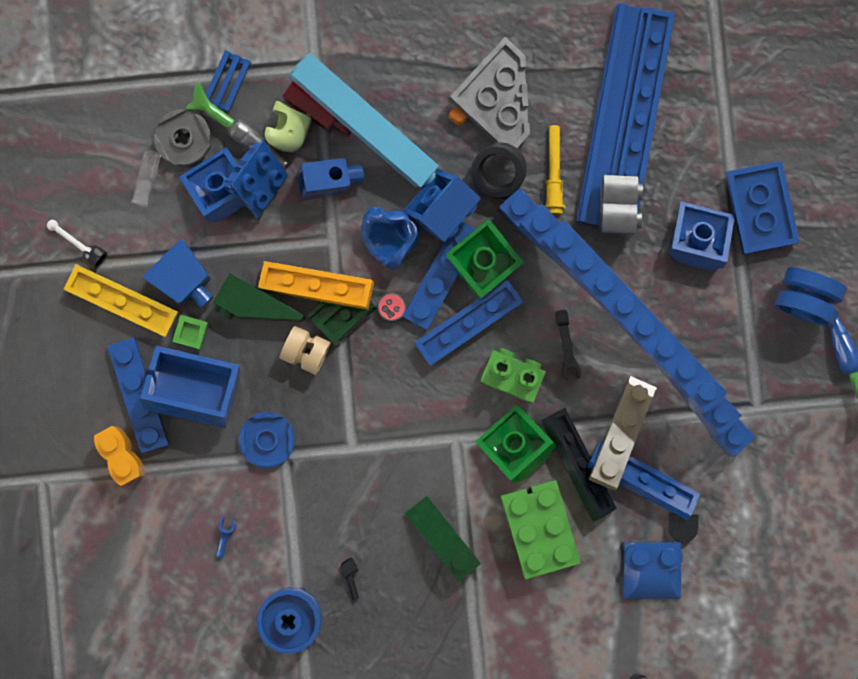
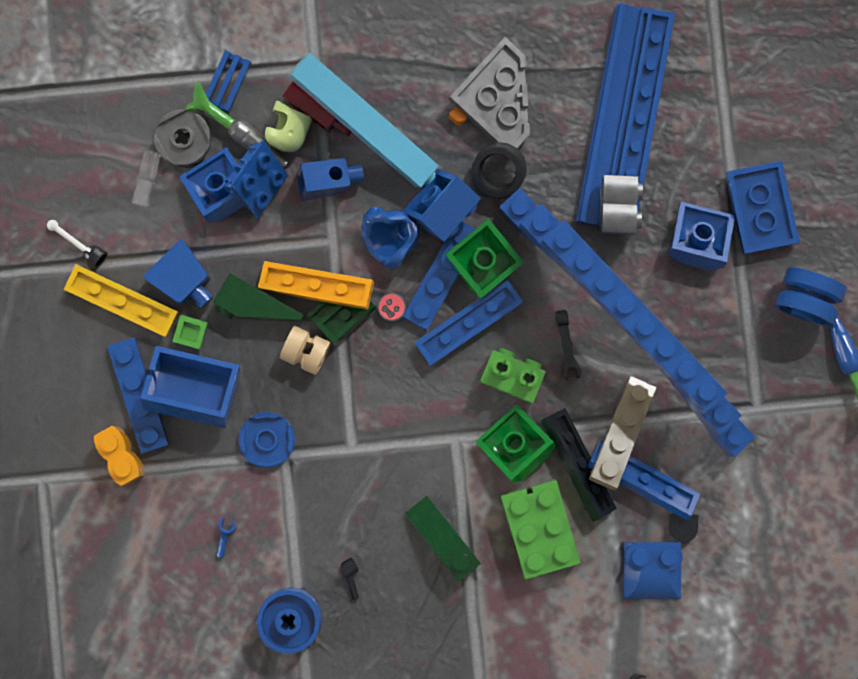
yellow pin [544,125,565,216] -> none

